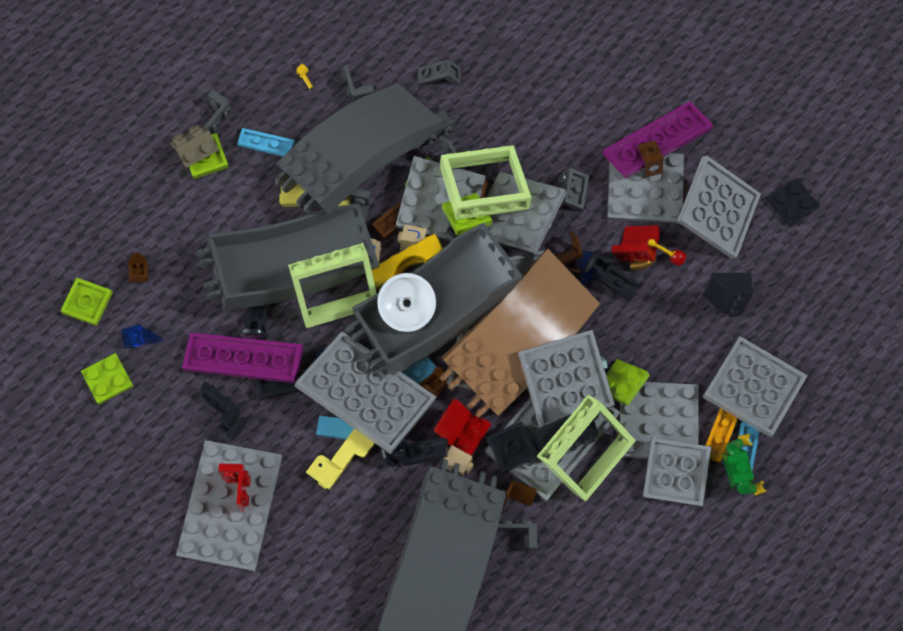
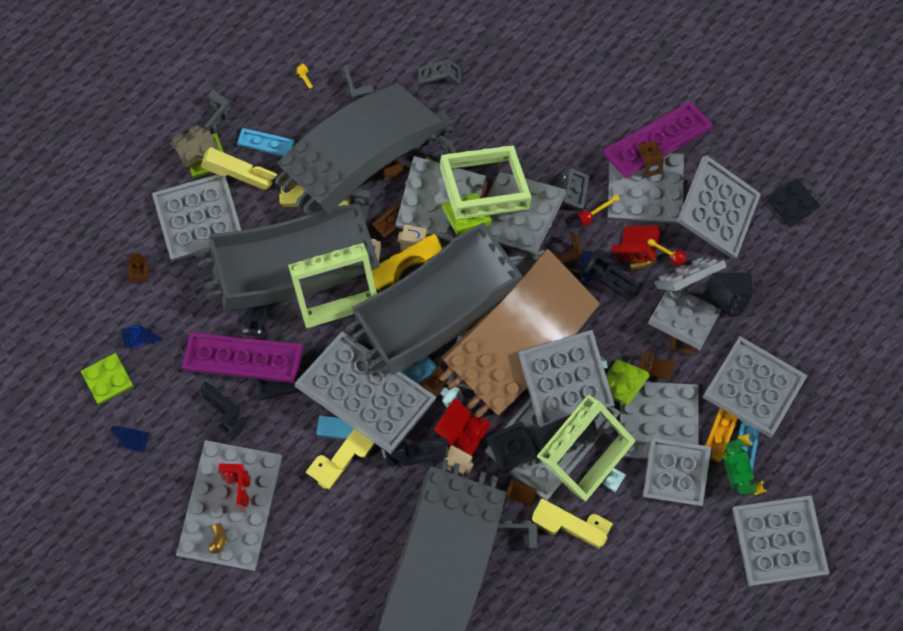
lime plate [61,278,113,326] -> none
white dish [377,273,436,332] -> none
none -> clear blue slope [110,425,149,453]
none -> light grey plate [152,175,241,262]
none -> light yellow piece [201,147,277,190]
none -> pearl gold arm [209,523,227,554]
none -> reddish brown slope [380,158,403,182]
none -> light aqua tile [440,387,465,408]
none -> light yellow piece [532,499,613,549]
none -> hinge [577,195,620,227]
none -> light aqua tile [601,468,625,492]
none -> reddish brown bracket [639,349,676,380]
none -> light grey plate [648,289,721,350]
none -> light grey plate [654,257,727,291]
none -> reddish brown plate [669,336,696,354]
none -> light grey plate [732,495,829,587]

